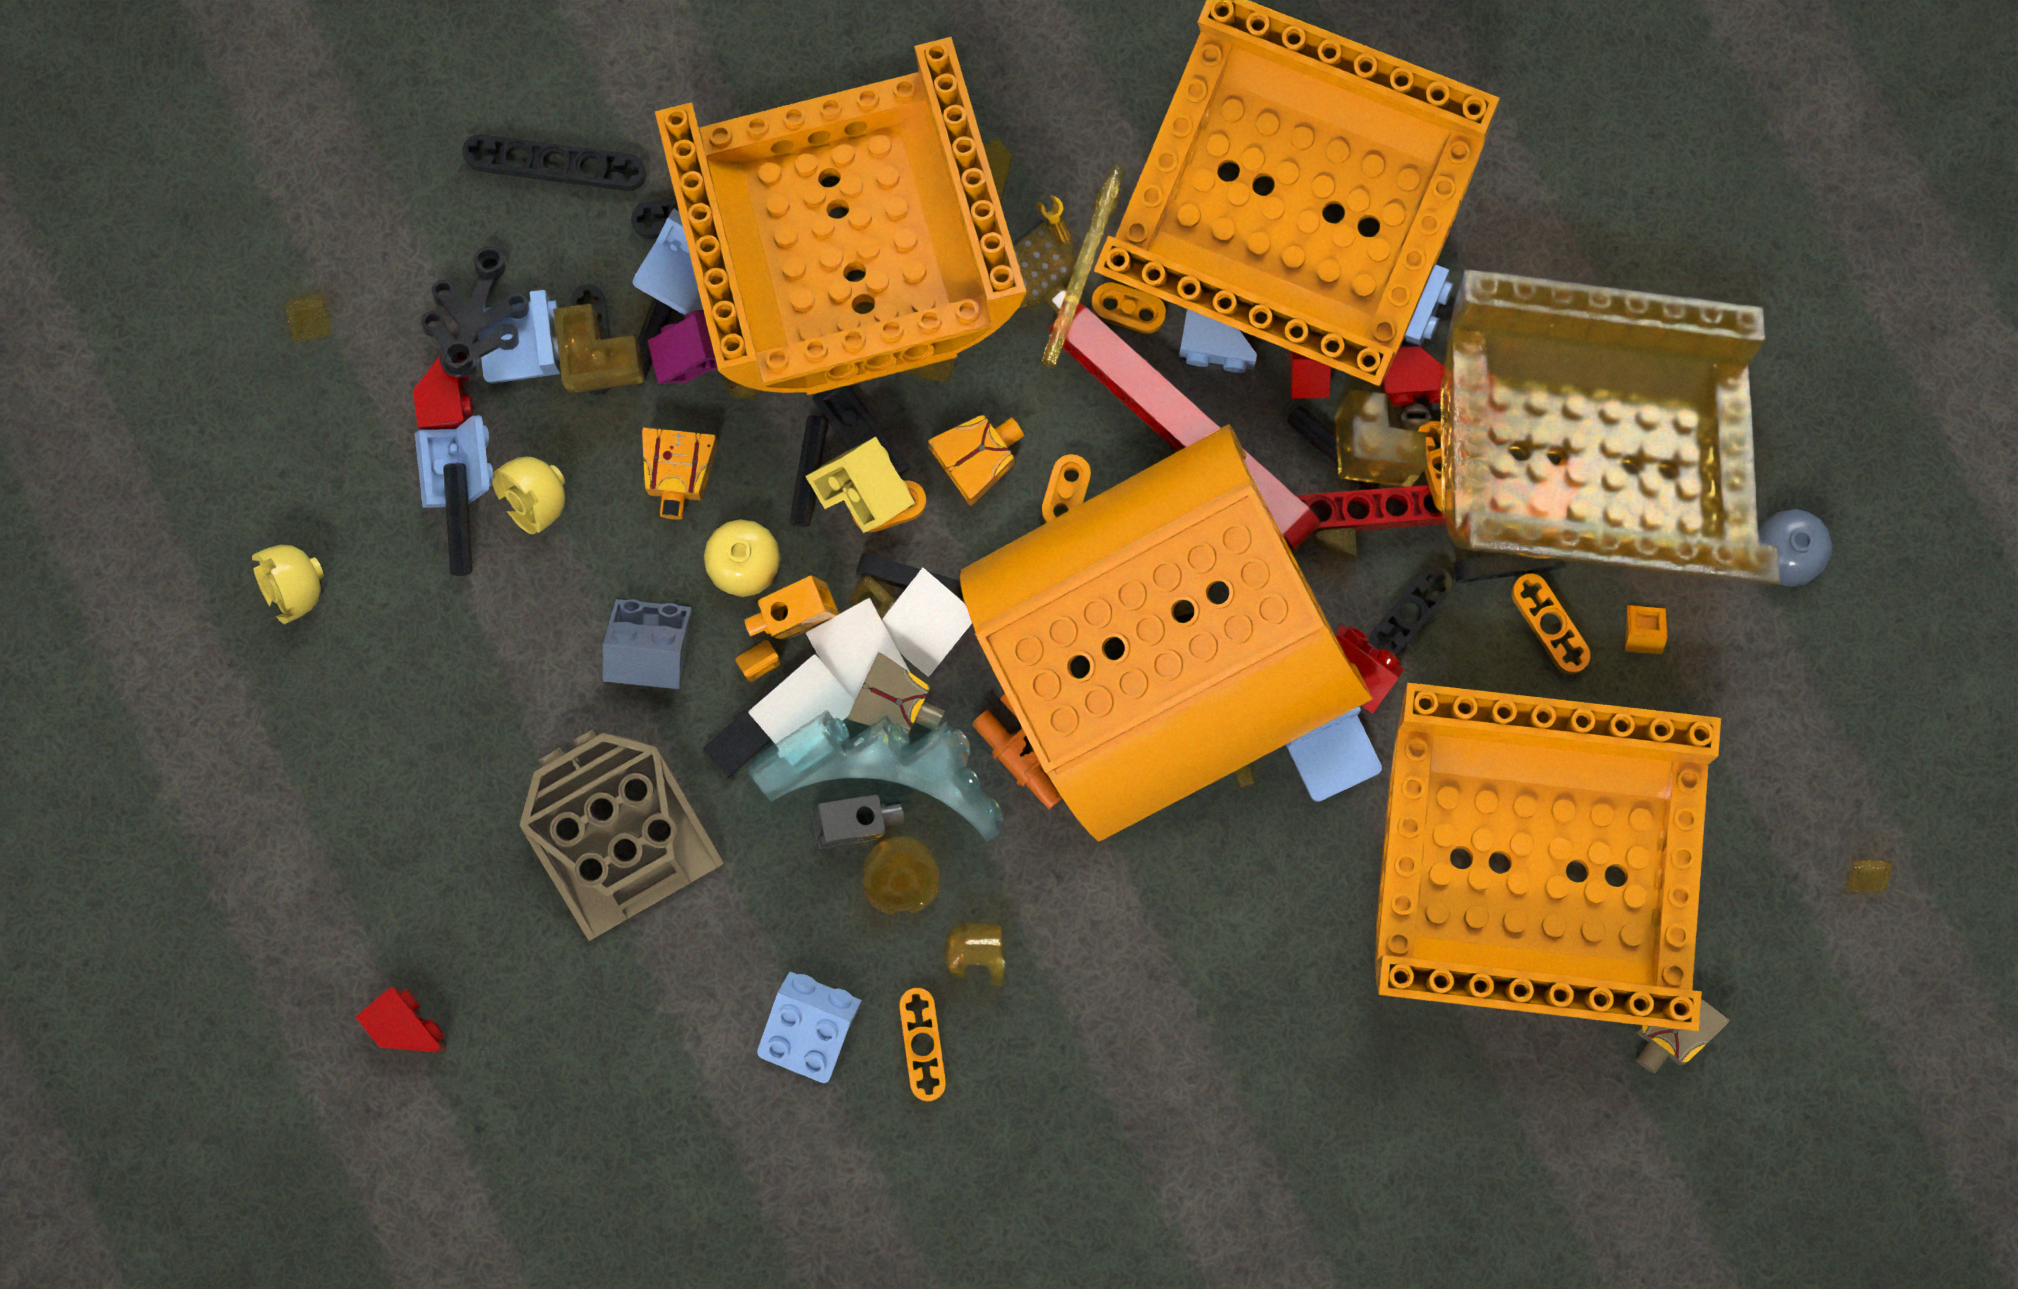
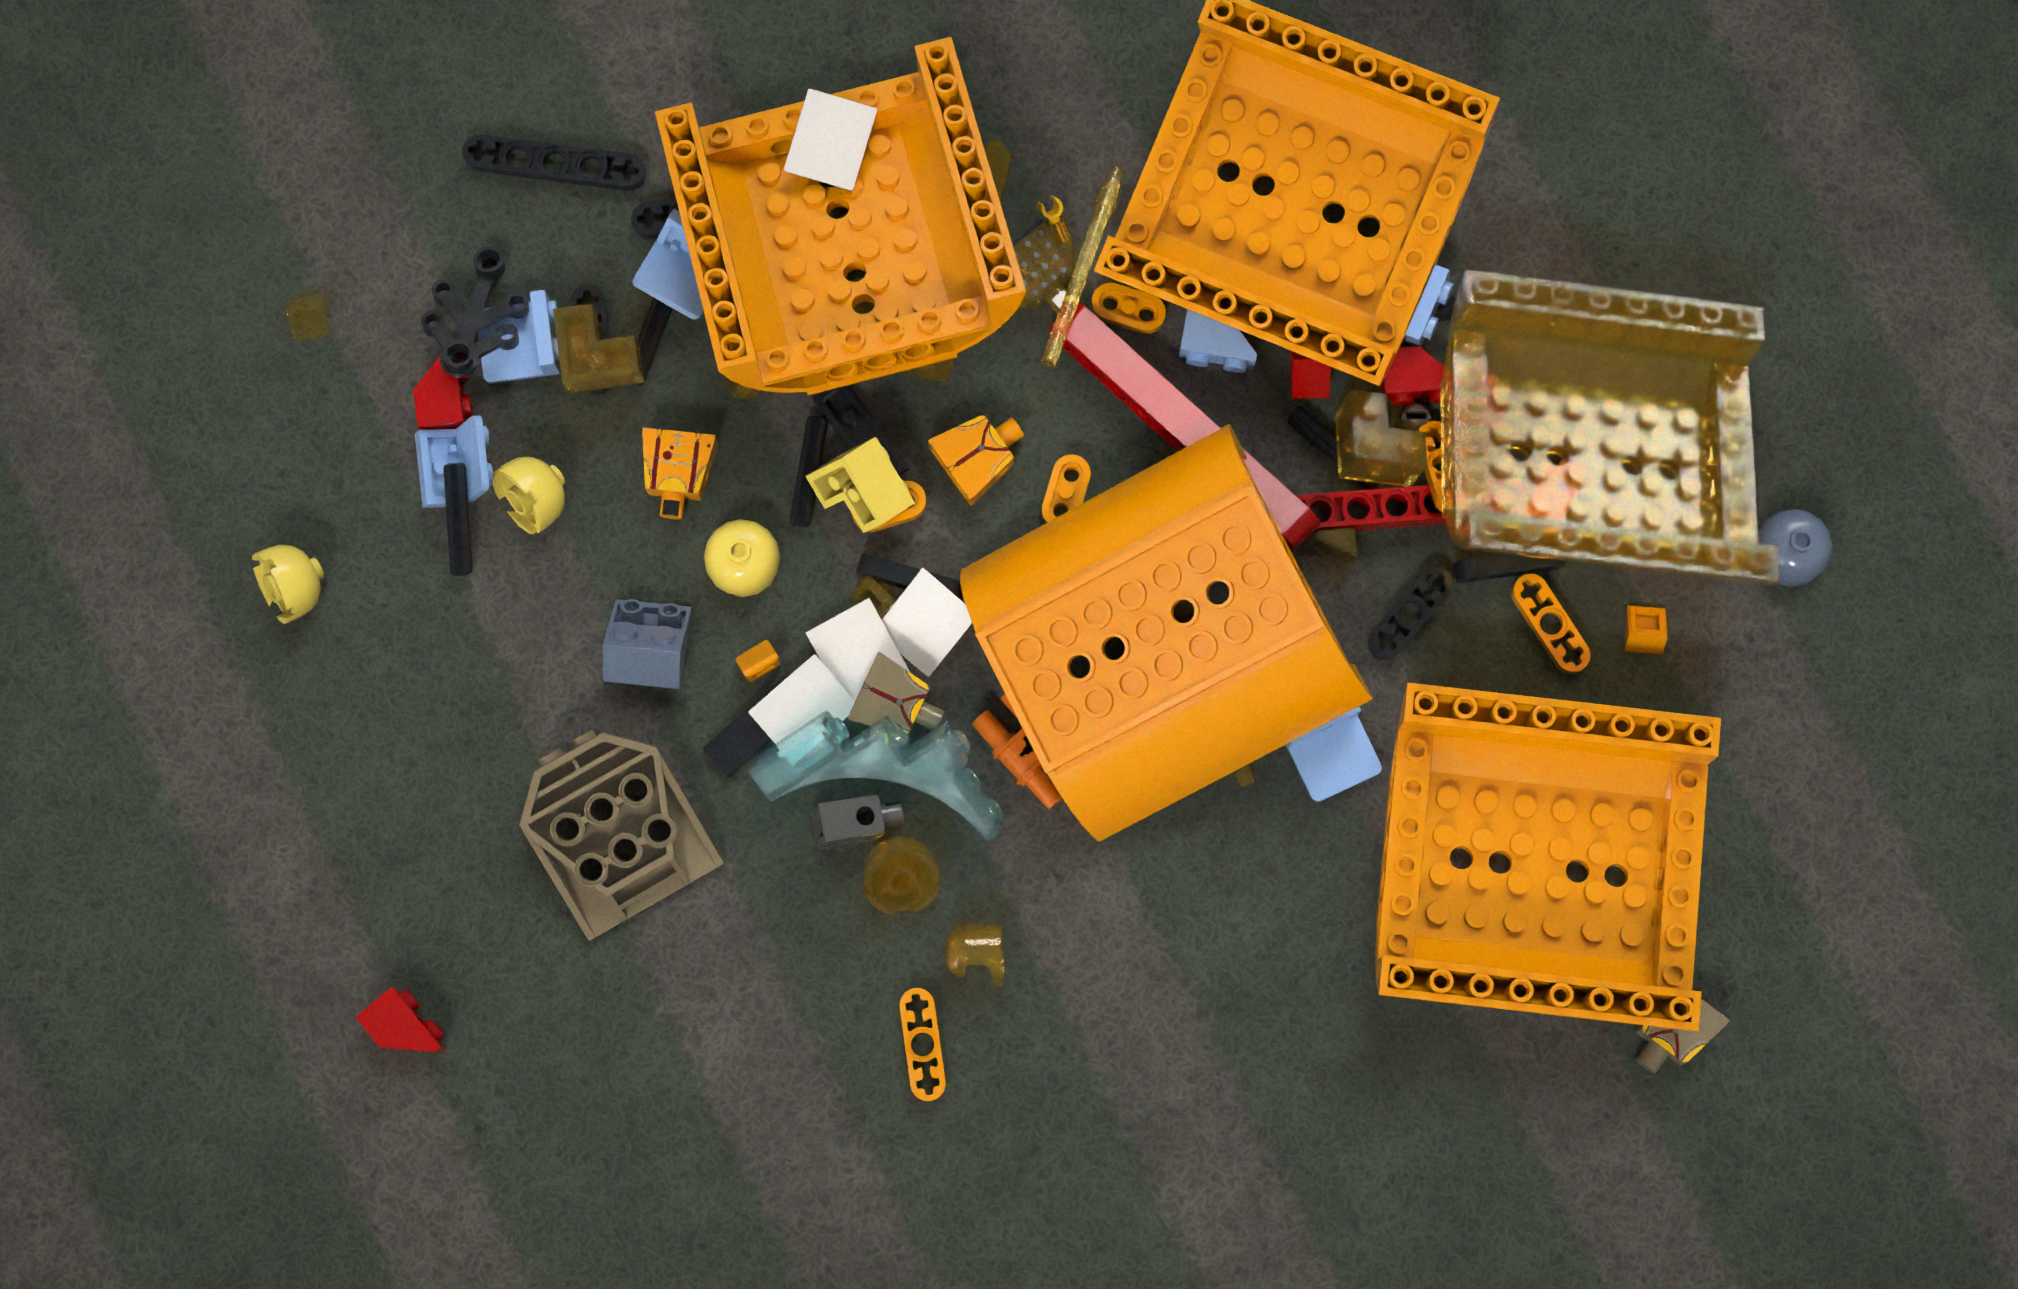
magenta brick [647,310,718,384] -> none
light orange torso [744,575,839,640] -> none
light blue bracket [757,972,862,1083] -> none
red slope [1335,624,1405,714] -> none
clear yellow slope [1846,858,1892,892] -> none
none -> white sticker [784,89,877,191]

